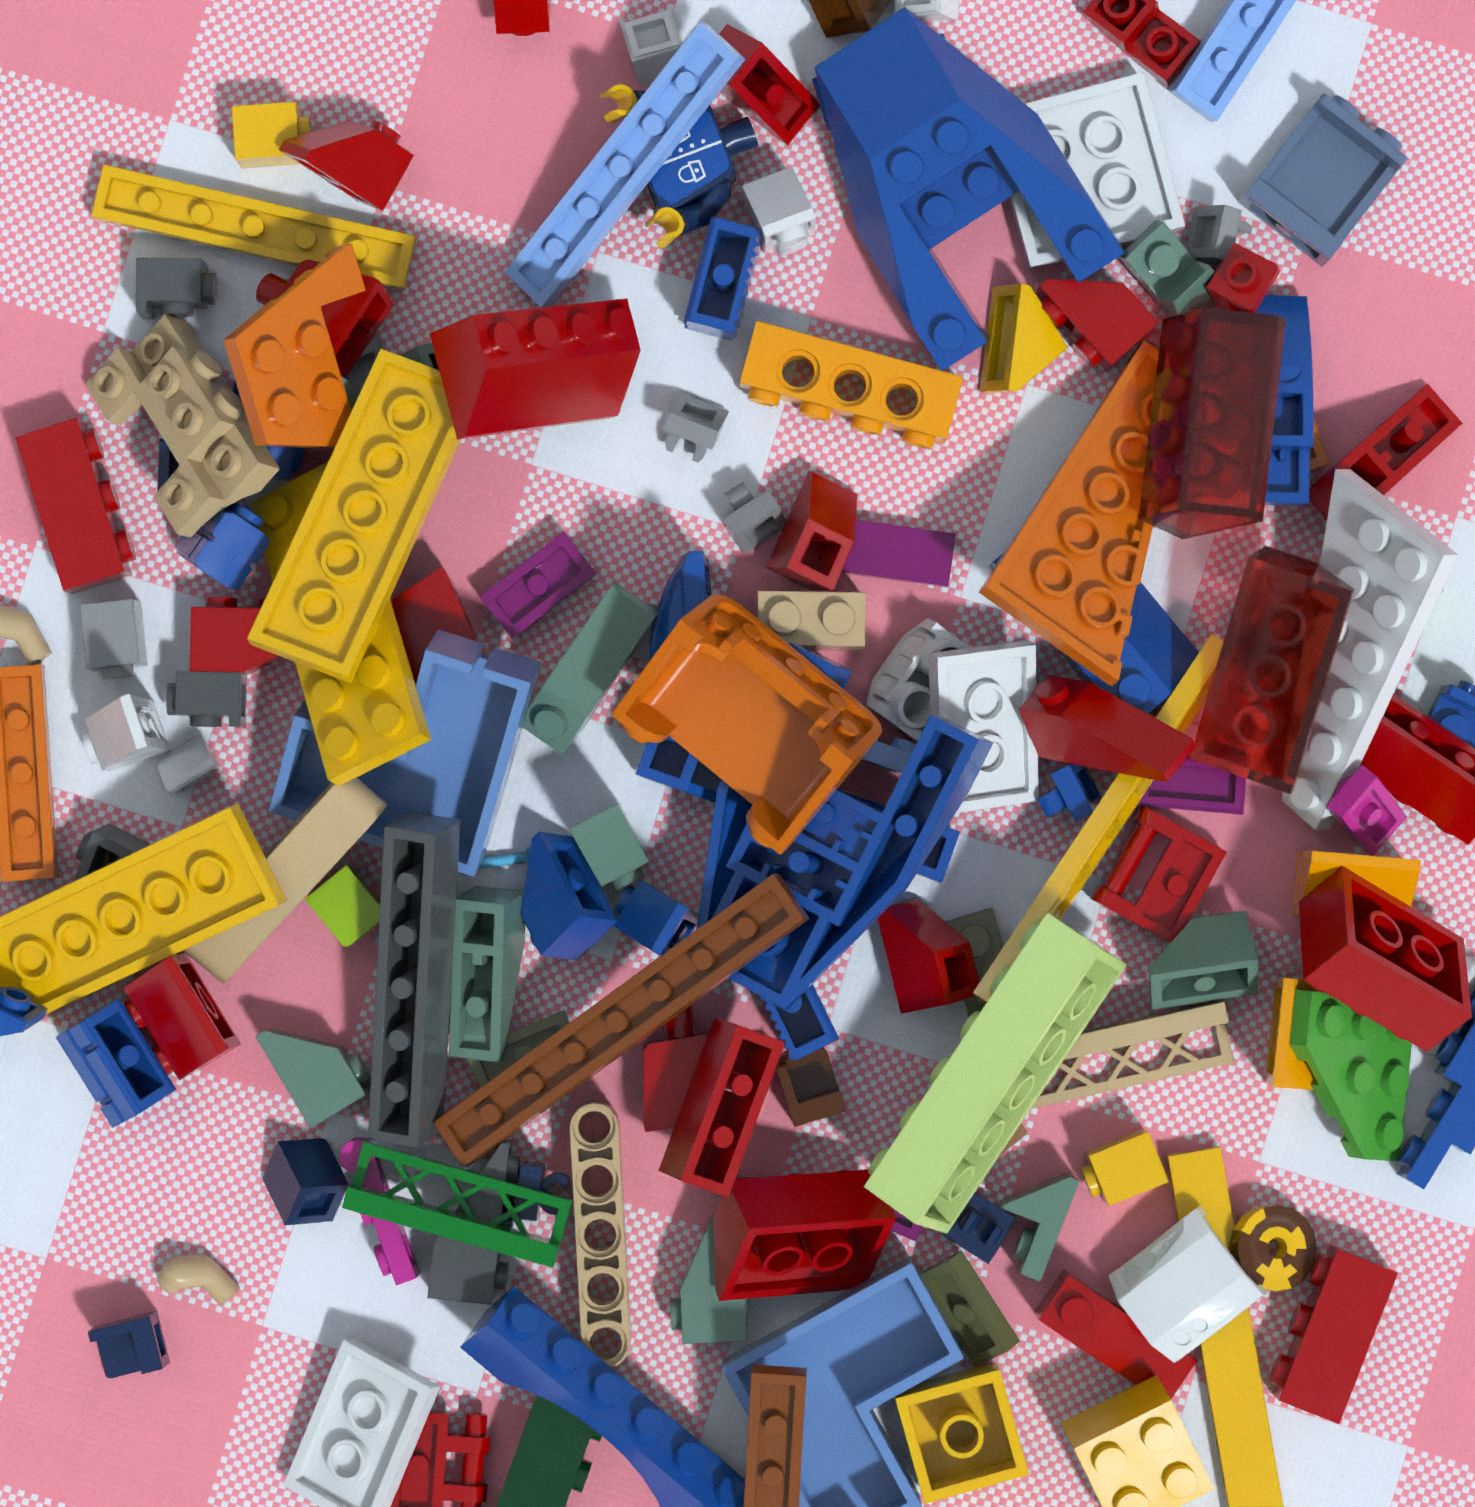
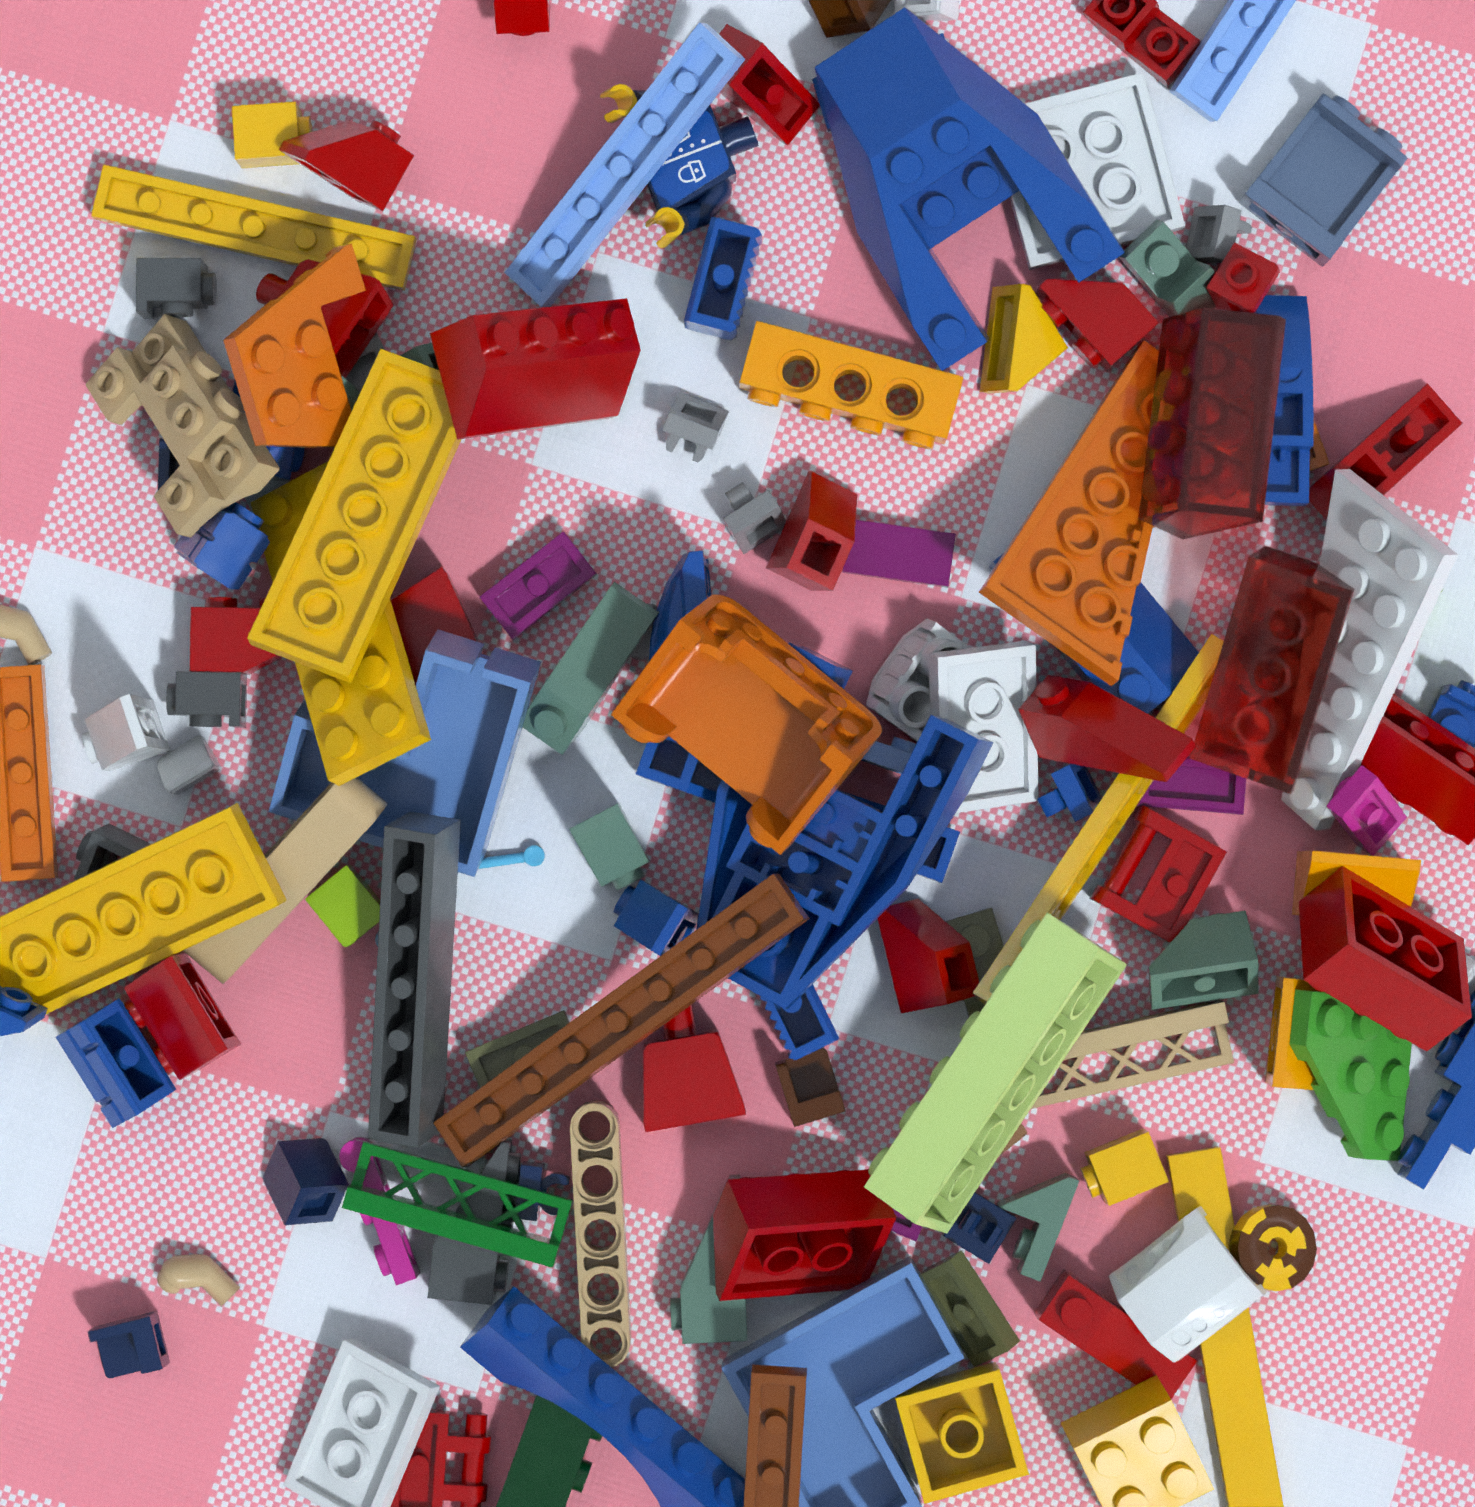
red brick [15,418,136,594] -> none
light grey brick [79,599,148,680] -> none
sand green slope [255,1028,371,1129] -> none
sand green slope [449,886,525,1062] -> none
blue slope [520,831,617,960] -> none
white slope [620,9,682,86] -> none
red brick [658,1017,785,1198] -> none
white slope [742,167,816,256] -> none
tan brick [757,591,866,651] -> none
red brick [1269,1244,1398,1424] -> none

